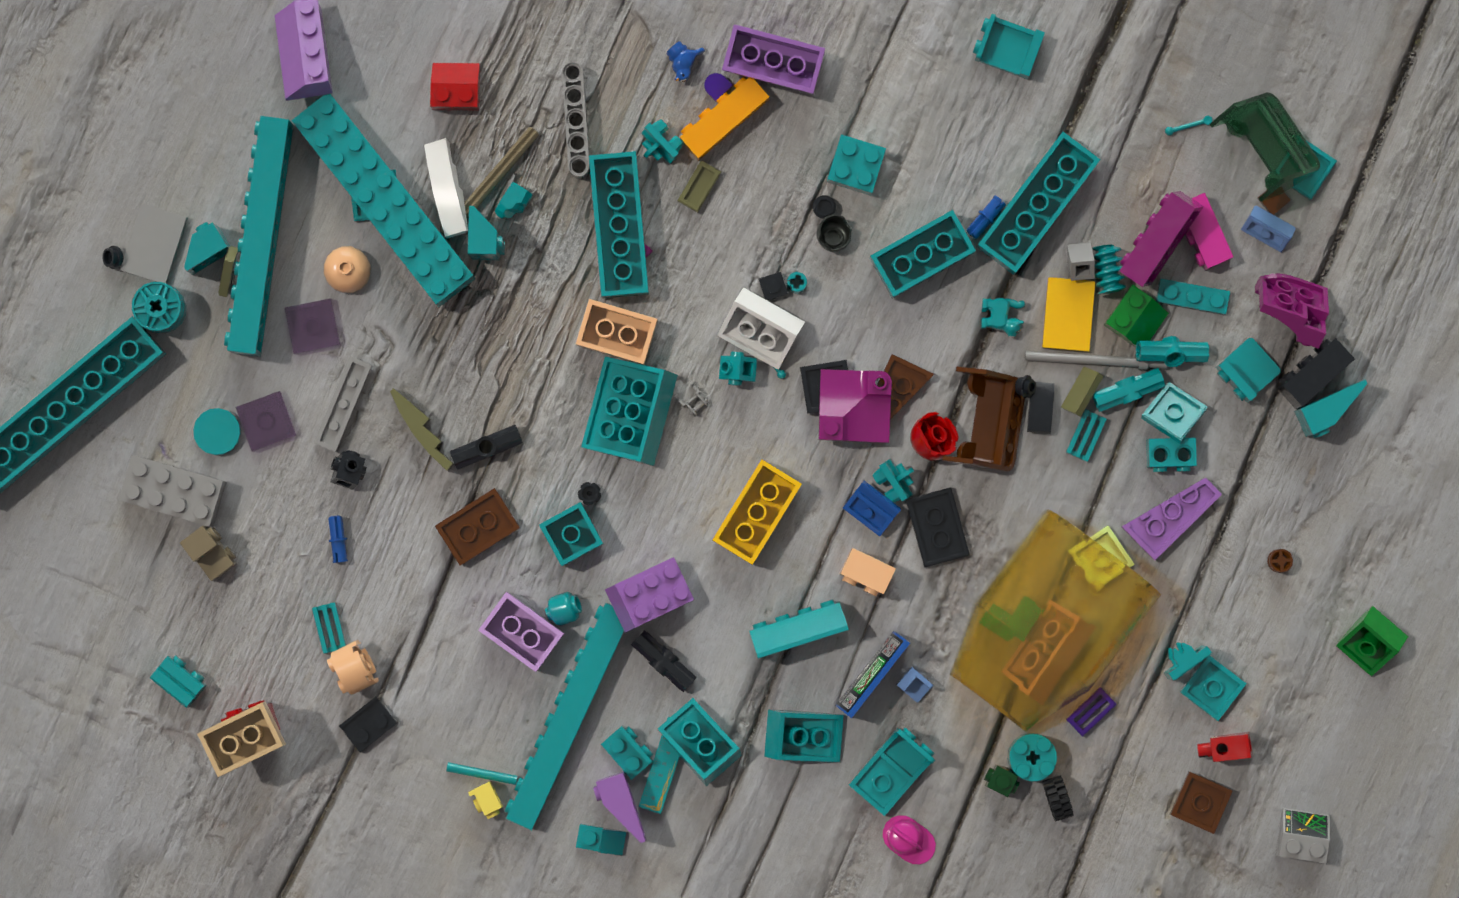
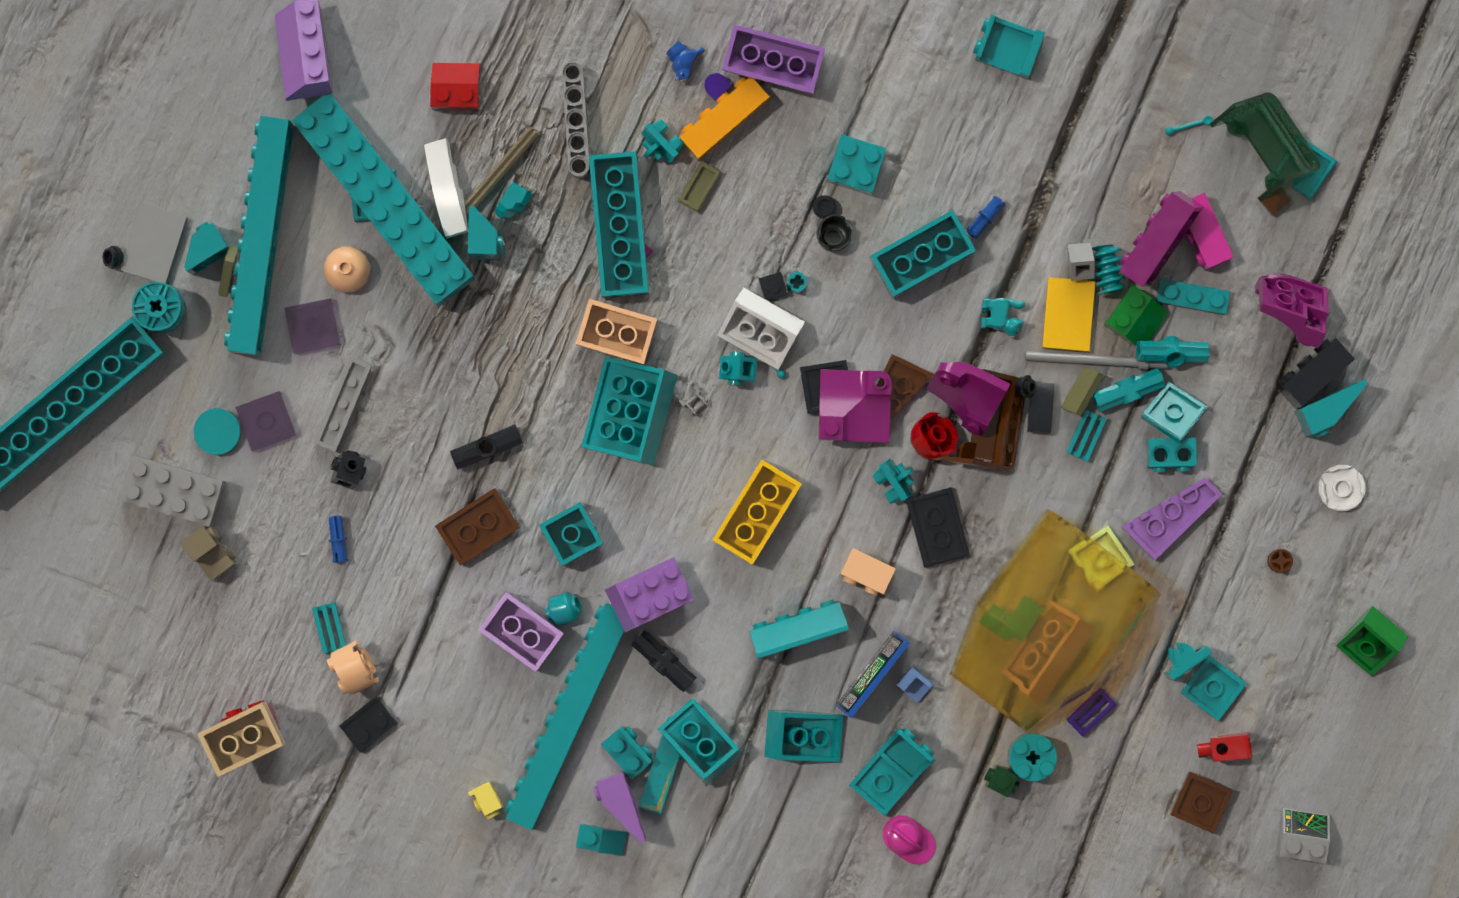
teal brick [150,655,207,708] -> none
olive slope [390,388,454,472] -> none
teal bar [446,762,518,785] -> none
black plate [578,482,601,505] -> none
blue plate [843,480,901,536] -> none
teal brick [977,132,1101,275] -> none
black tyre [1043,775,1074,822] -> none
teal bracket [1215,338,1280,402] -> none
medium blue slope [1241,206,1296,253] -> none
none -> magenta slope [926,362,1010,436]
none -> white tile [1318,465,1365,511]

